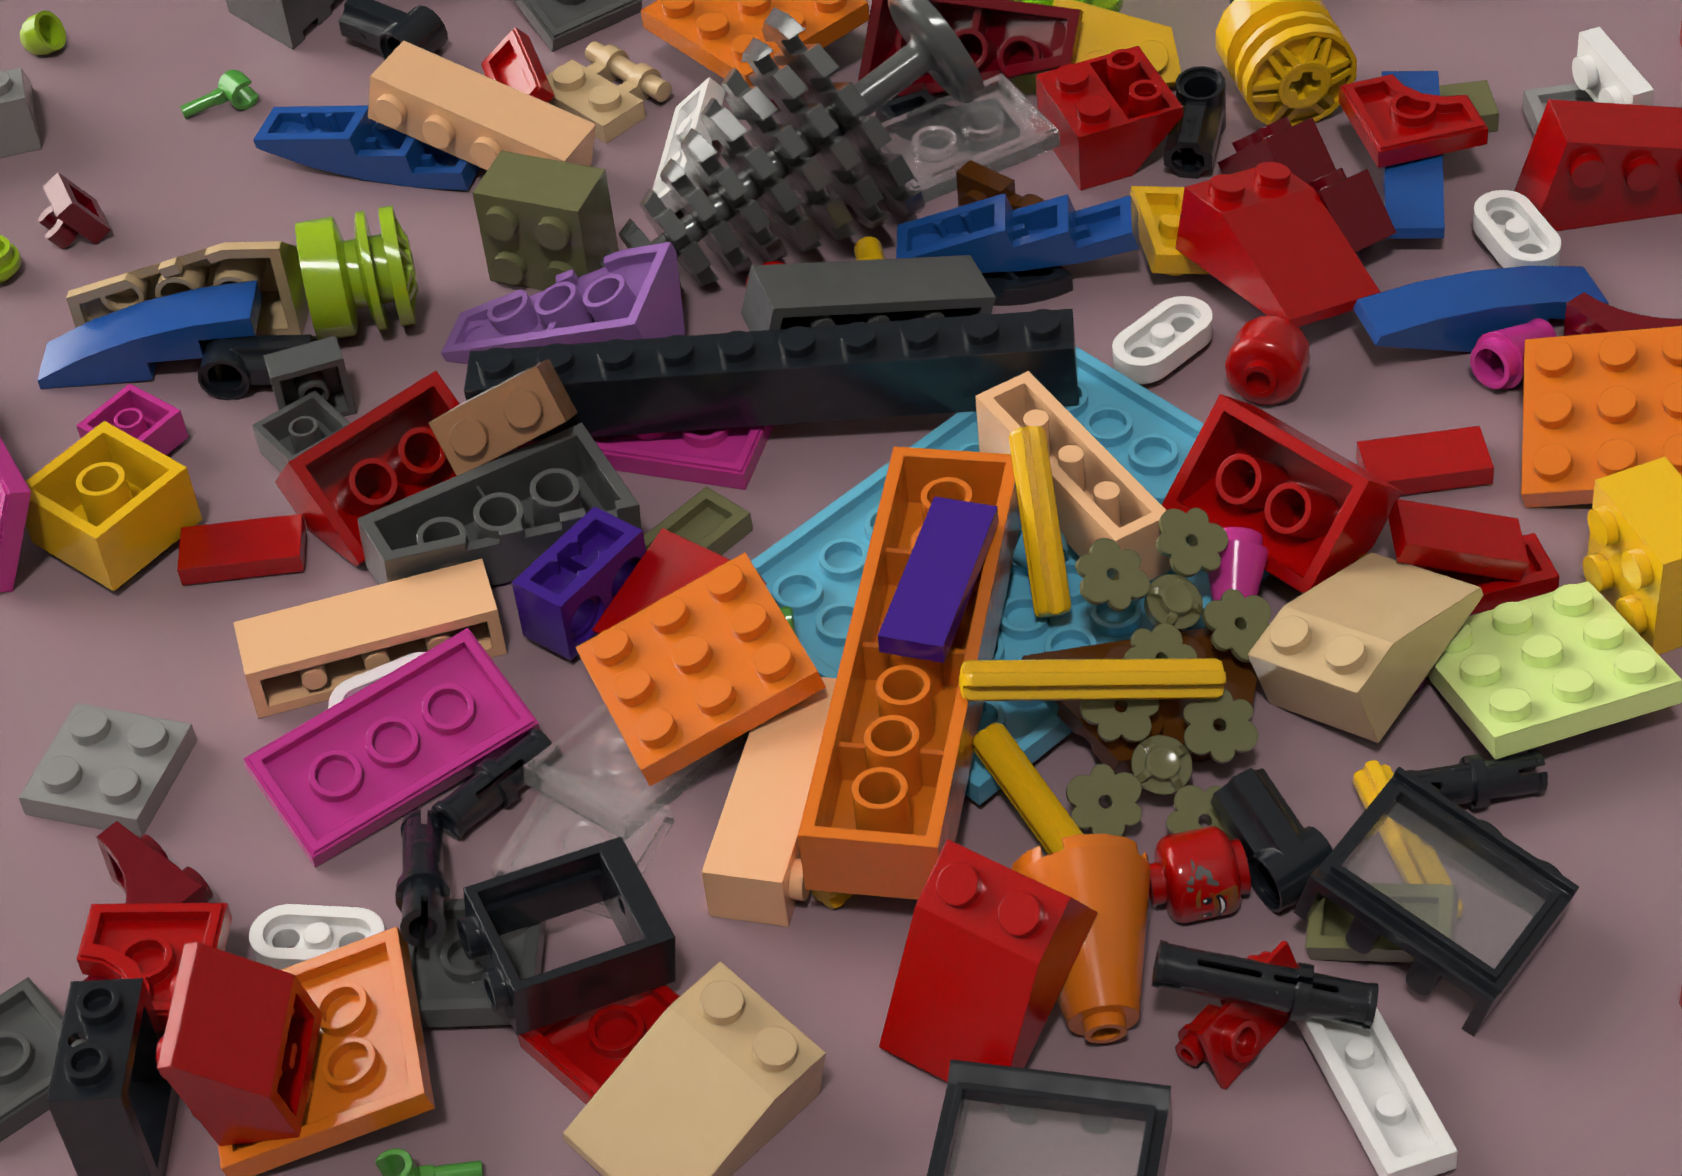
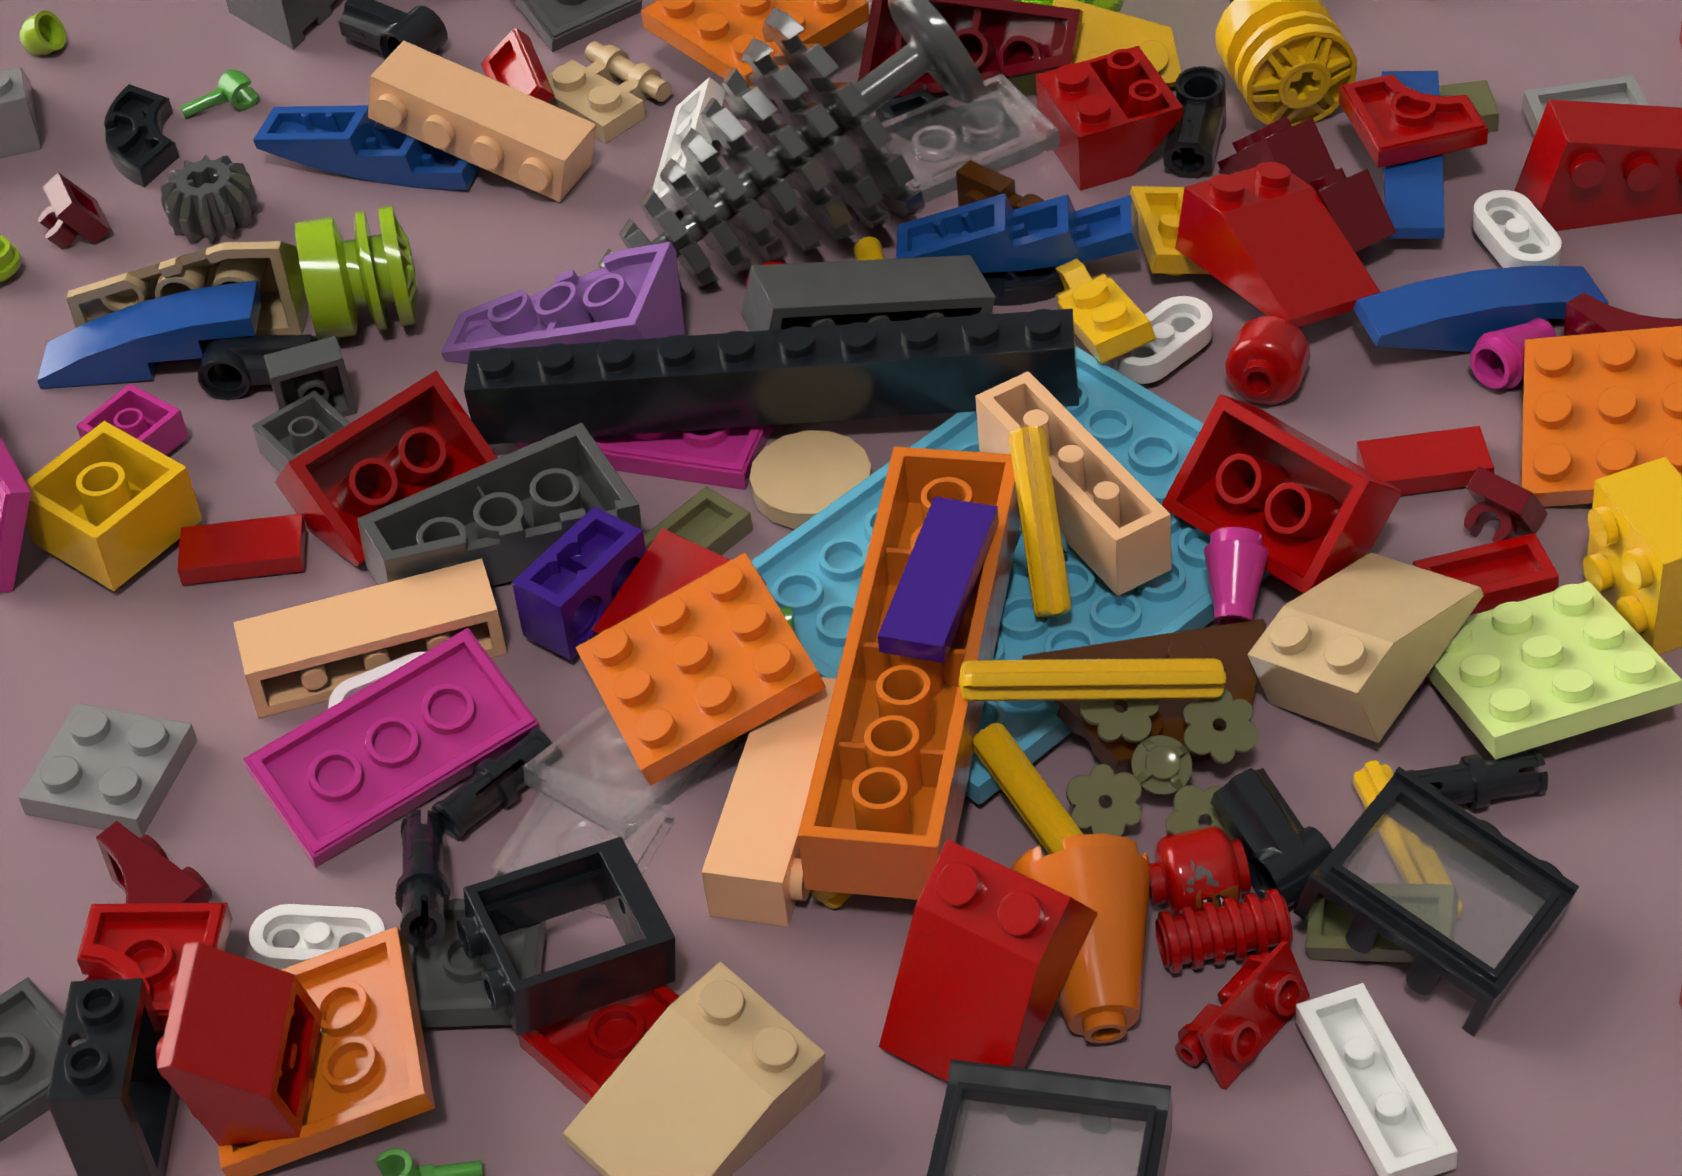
medium nougat brick [429,359,578,476] -> none
olive brick [472,151,619,291] -> none
olive plant [1075,508,1271,663] -> none
black pin [1151,940,1379,1030] -> none
red tile [1388,499,1529,581] -> none
white plate [1572,27,1654,106] -> none
none -> black tile [104,84,179,188]
none -> dark grey gear [160,155,257,244]
none -> tan tile [749,430,872,529]
none -> yellow hinge [1055,259,1156,365]
none -> red piece [1155,889,1293,974]
none -> dark red tile [1464,466,1548,542]

